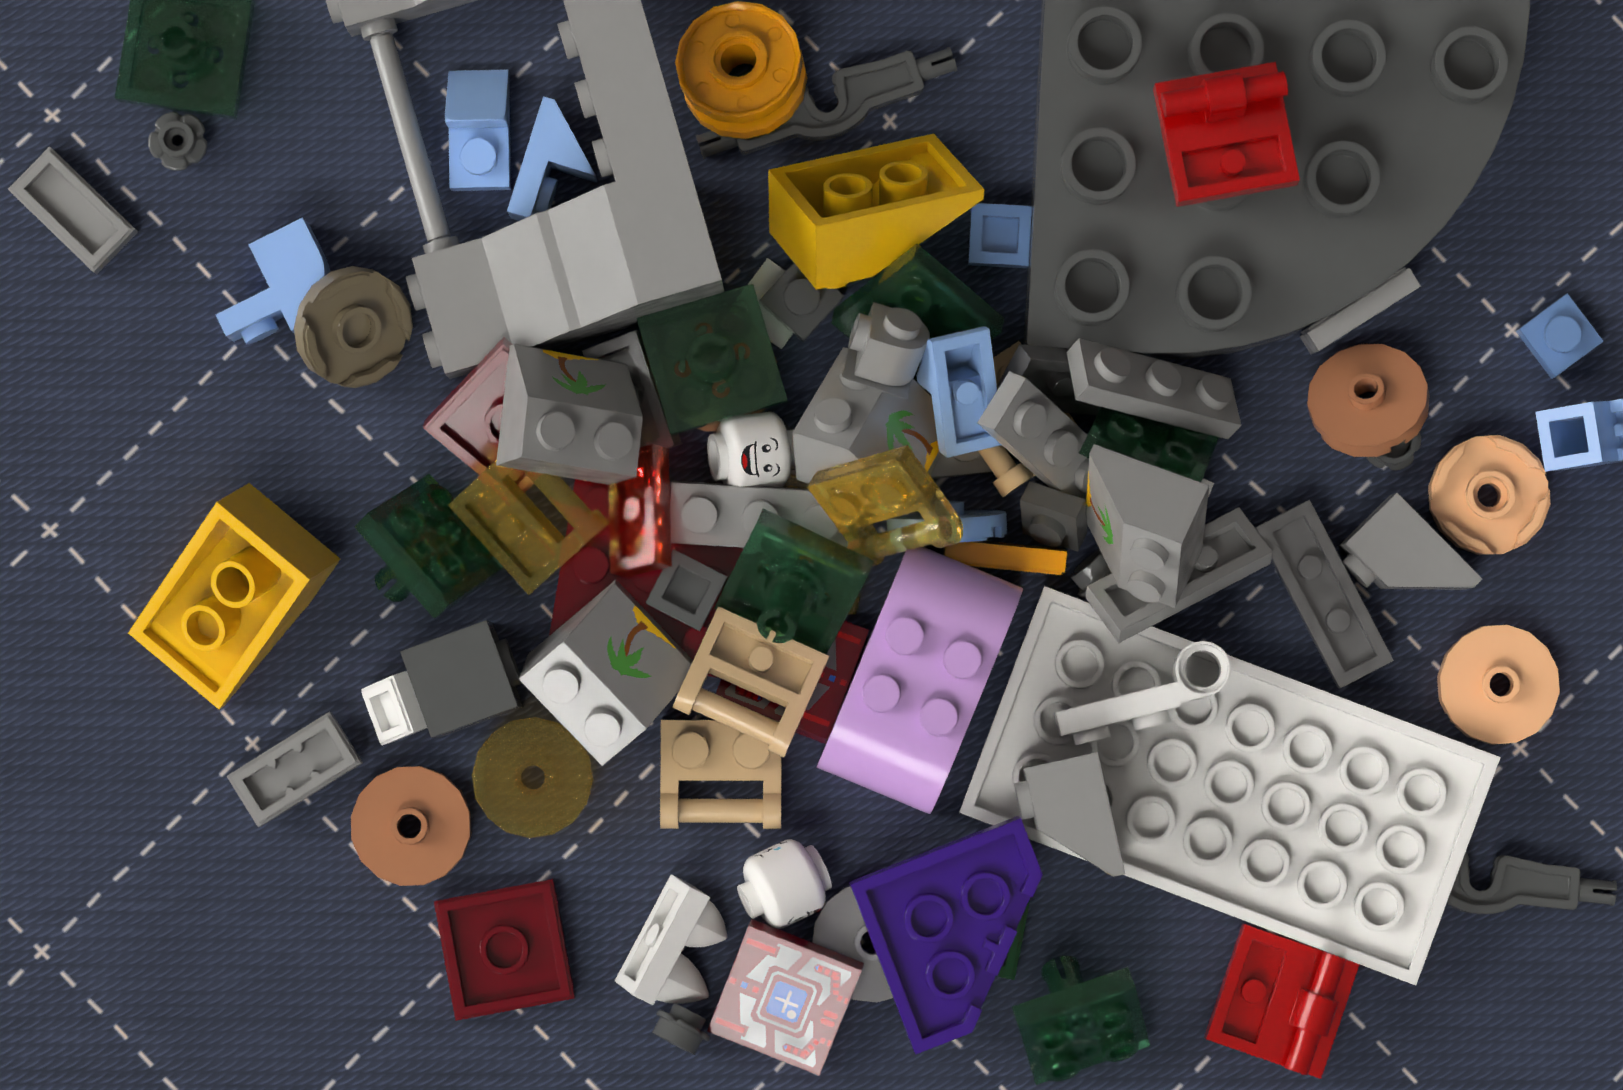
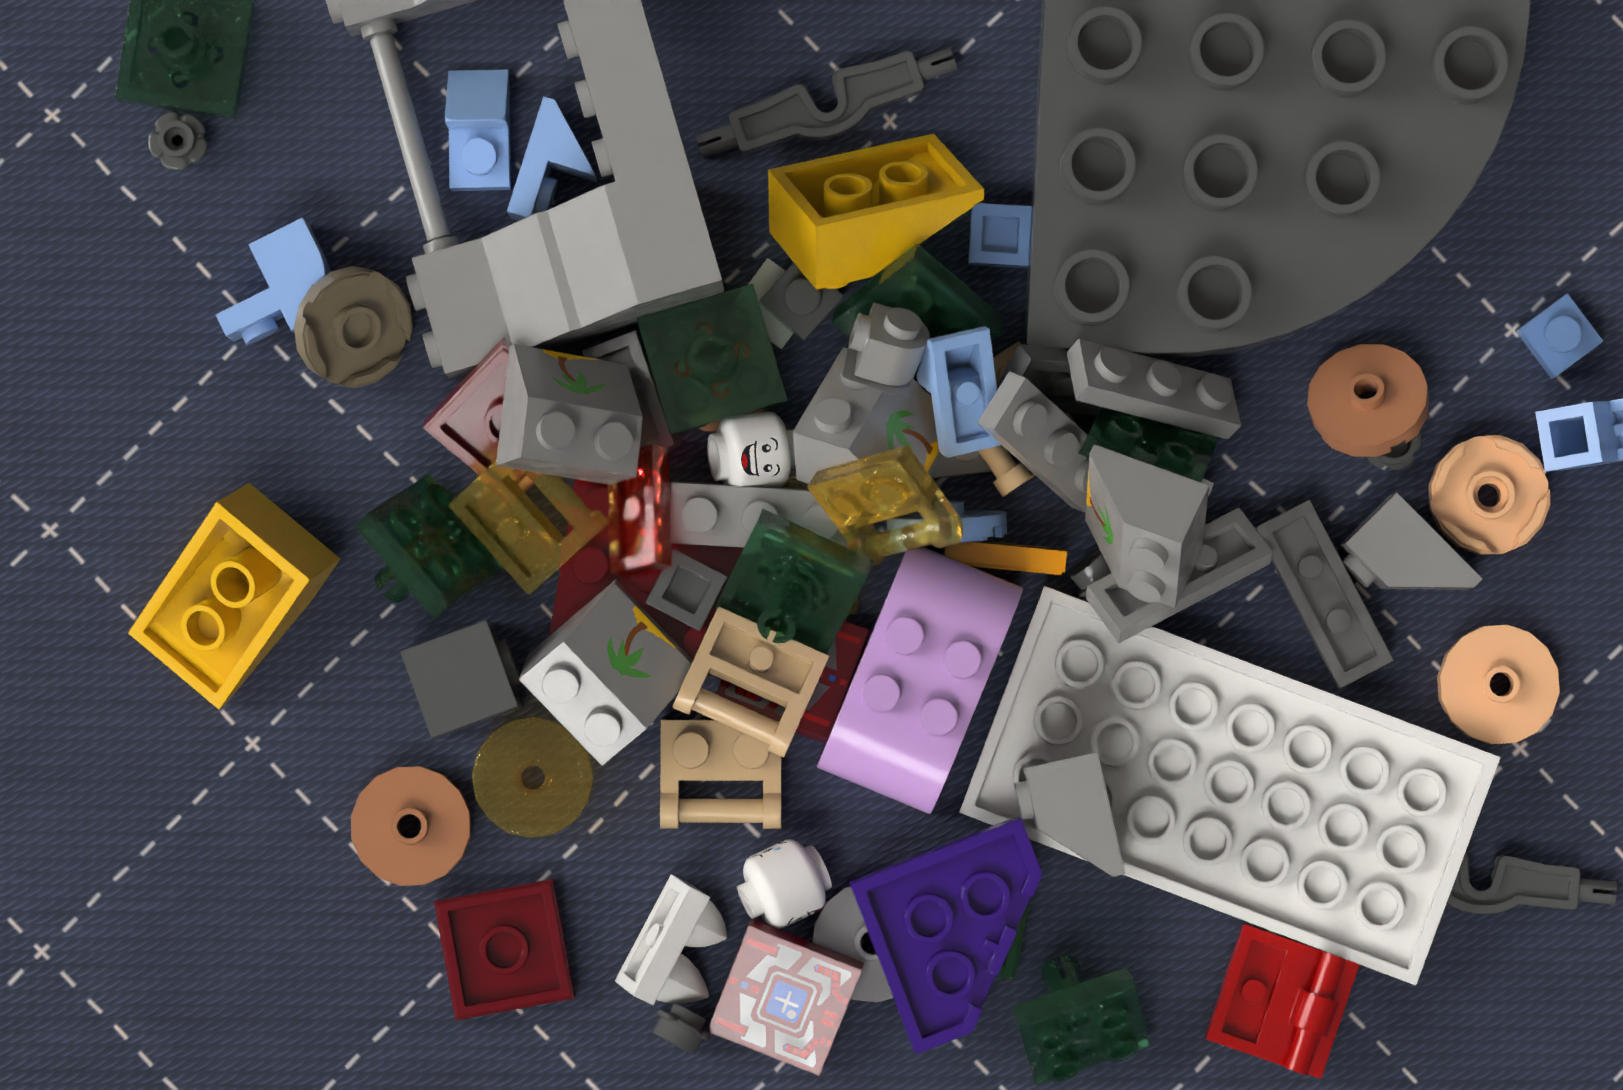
light grey tile [8,146,138,274] -> none
light grey plate [227,712,363,827] -> none
white tile [361,671,427,746] -> none
light orange wheel [675,1,808,139] -> none
dark grey plate [1020,481,1087,552] -> none
white plate [1054,641,1231,745] -> none
red plate [1153,62,1300,207] -> none
light grey tile [1299,267,1421,355] -> none

